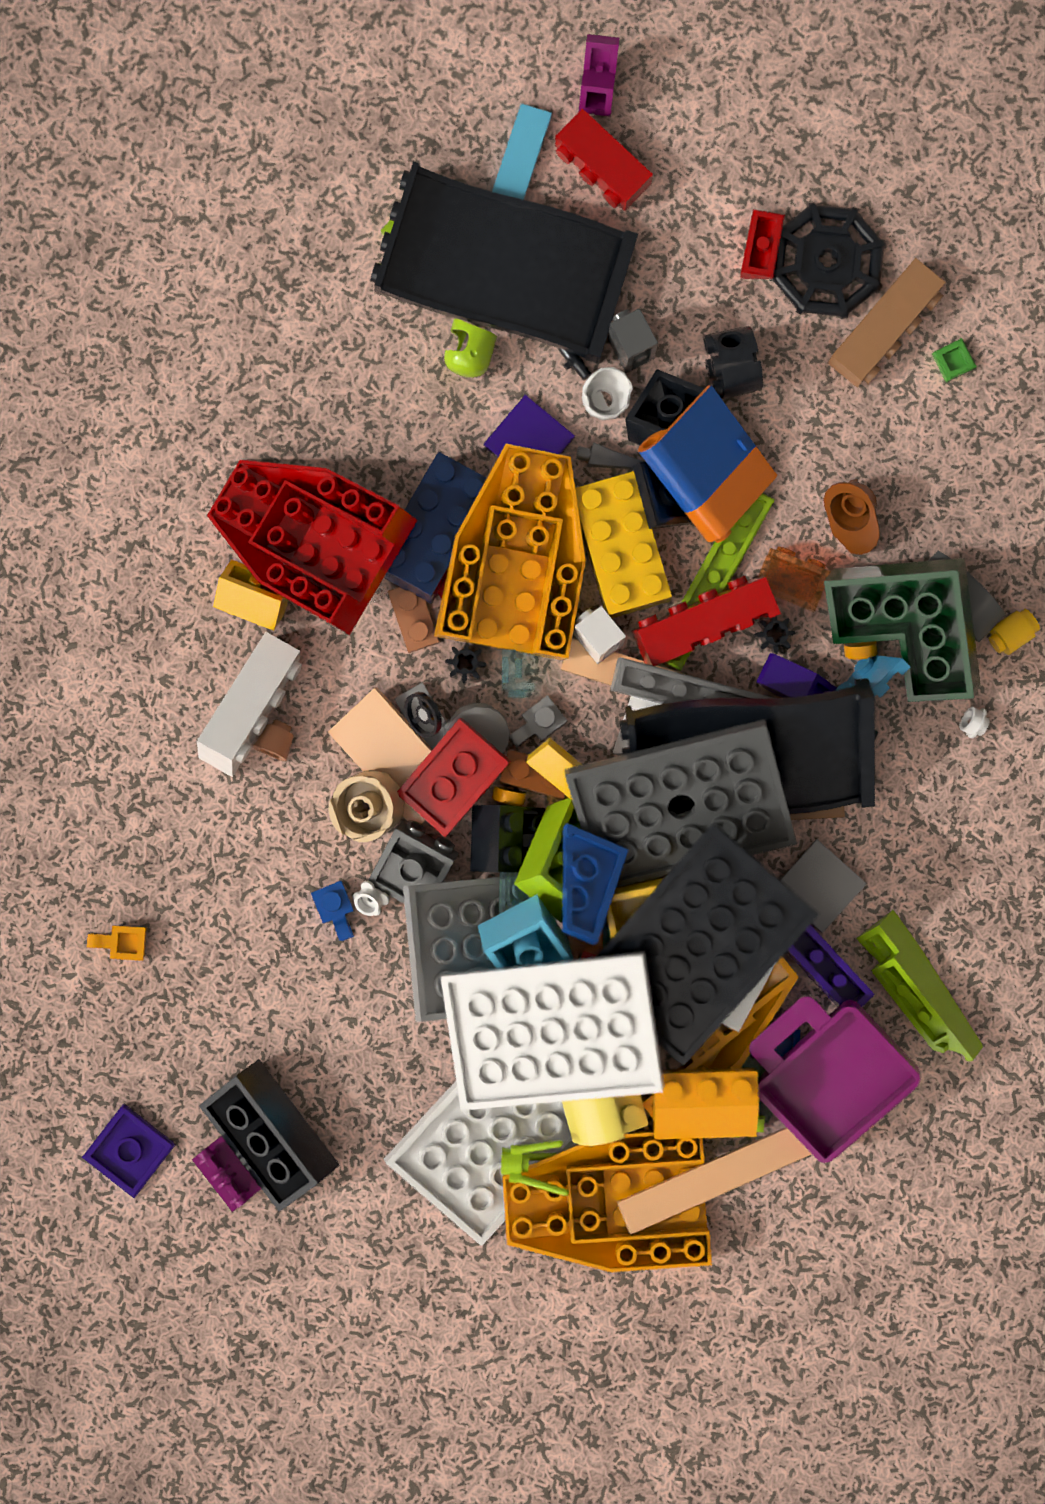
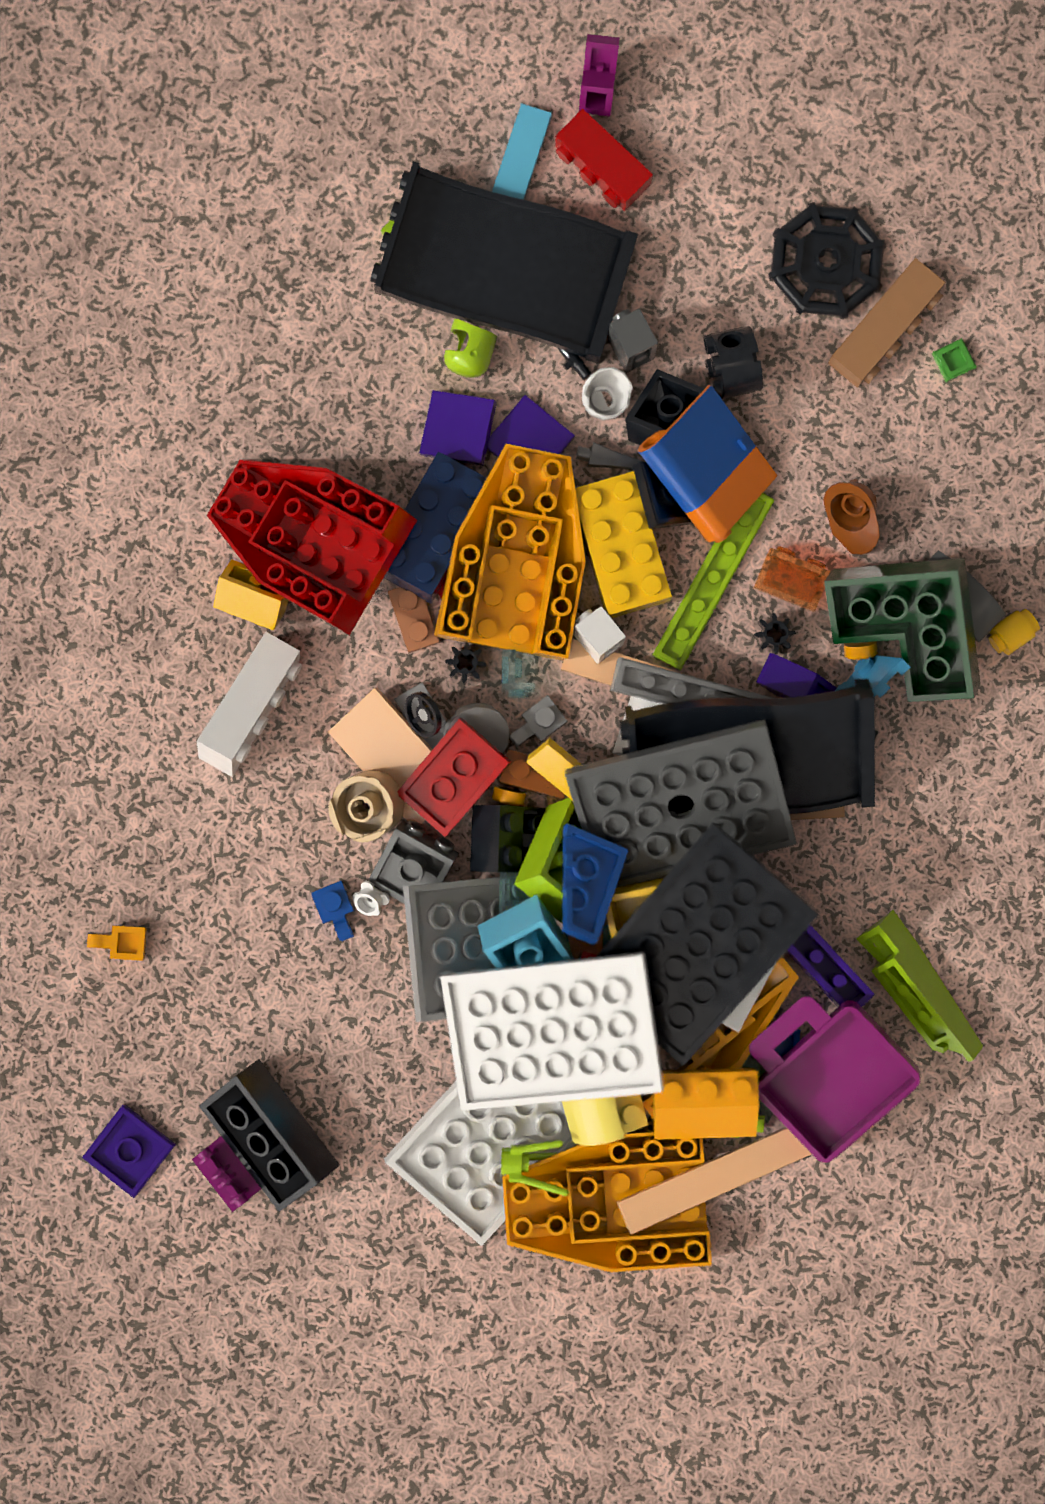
nougat hat [253,720,294,762] -> none
red wedge [631,575,781,666] -> none
red slope [740,209,785,279] -> none
light grey tile [781,839,867,933] -> none
white plate [959,707,990,738] -> none
none -> dark purple tile [419,390,497,466]

